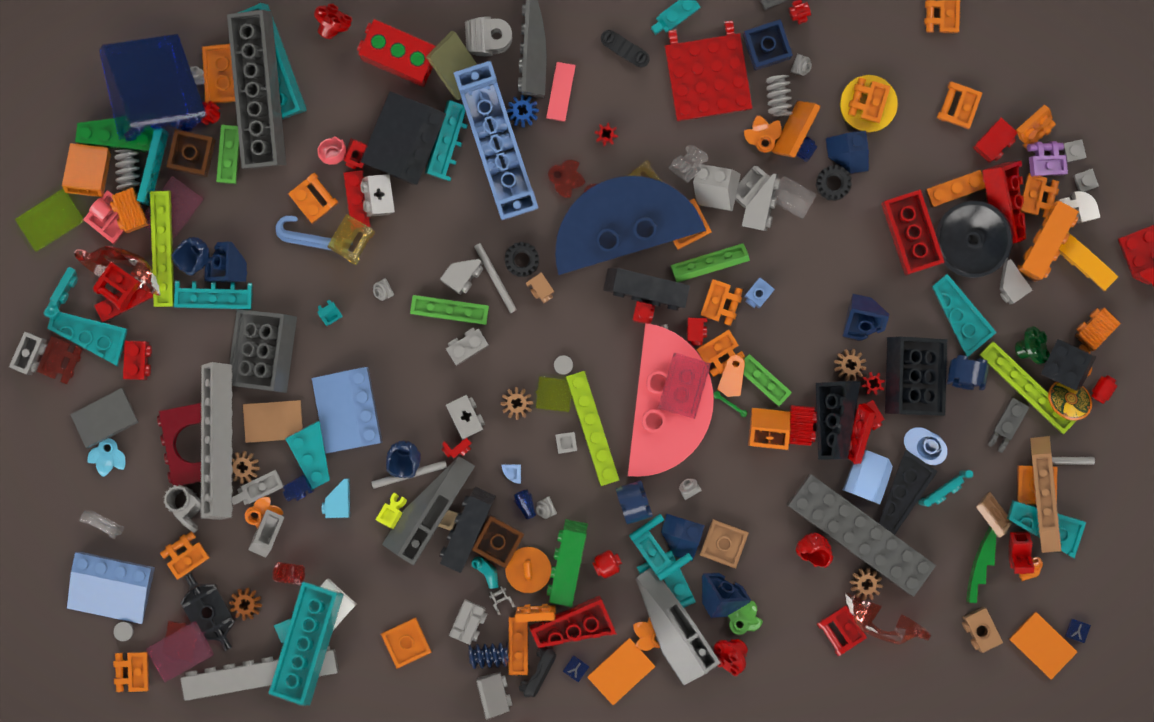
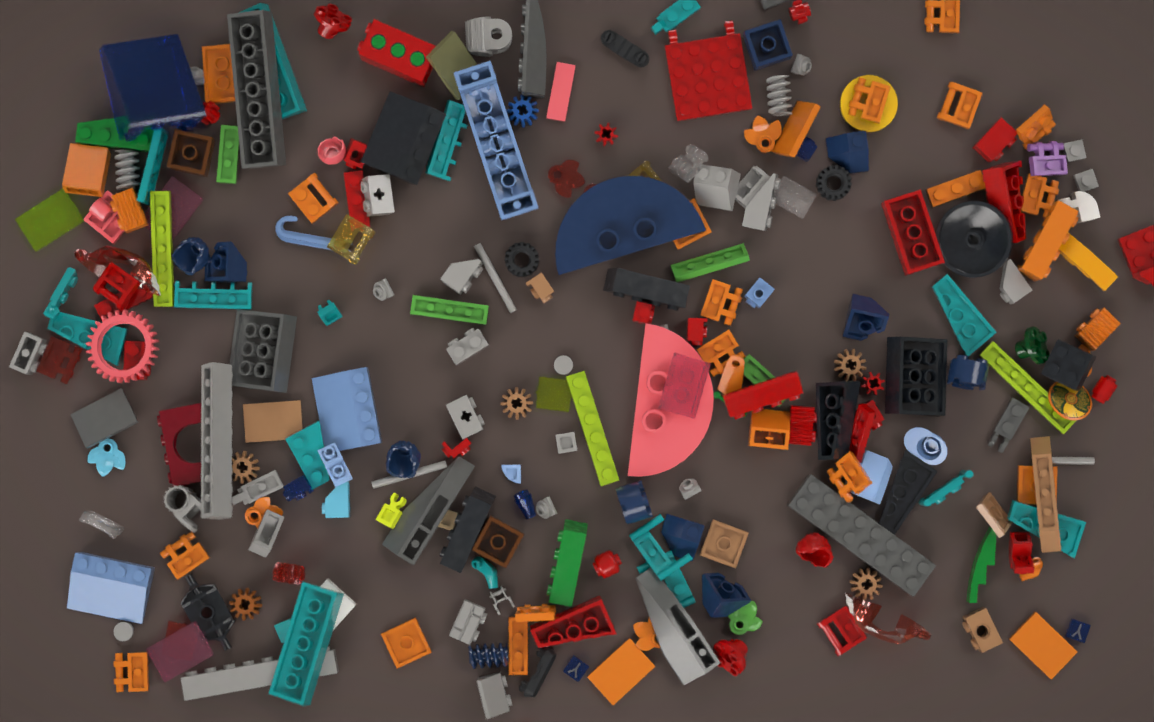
orange shield [505,547,551,593] -> none
none -> coral piece [86,310,159,383]
none -> light blue slope [318,442,353,487]
none -> red slope [723,371,804,420]
none -> orange plate [827,451,873,503]

